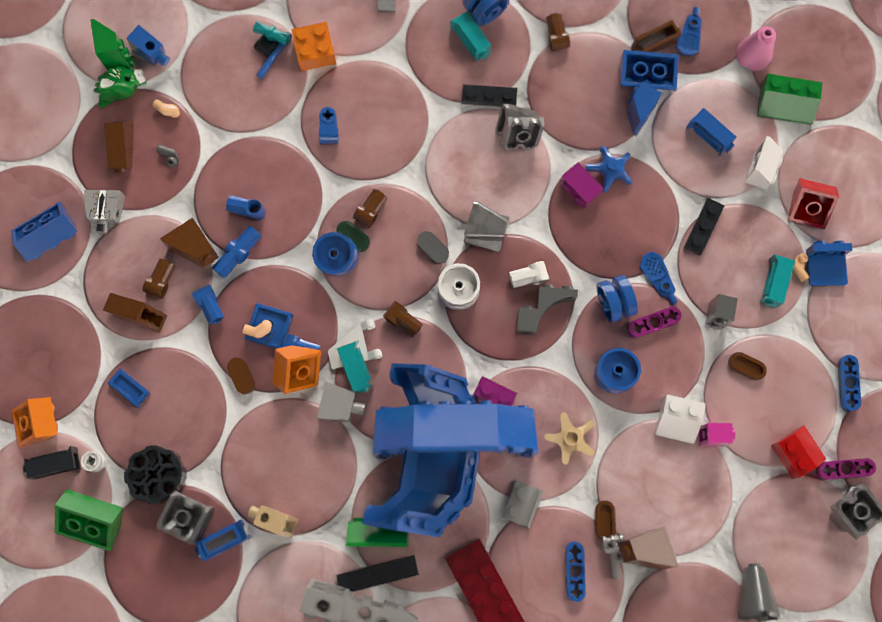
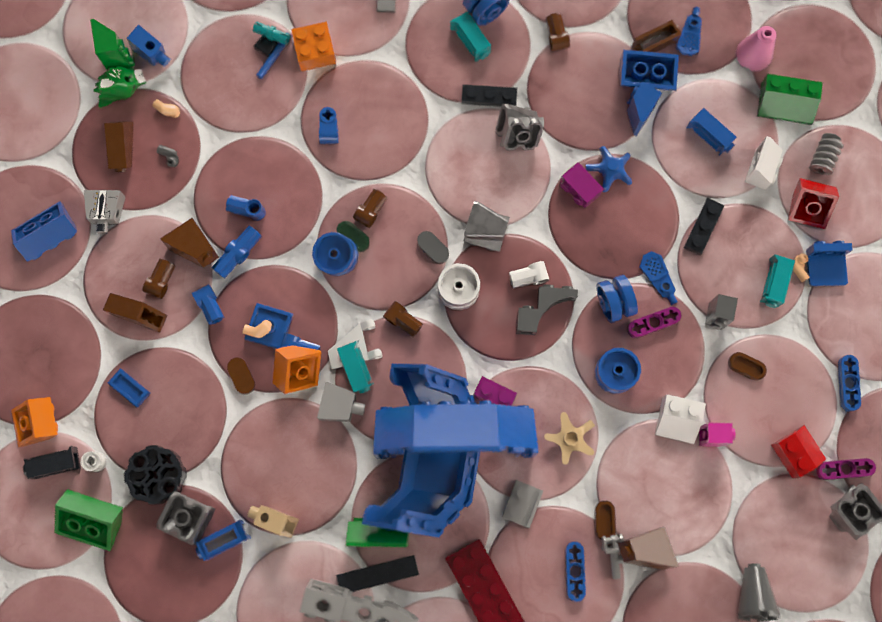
none -> light grey piece [809,133,844,175]

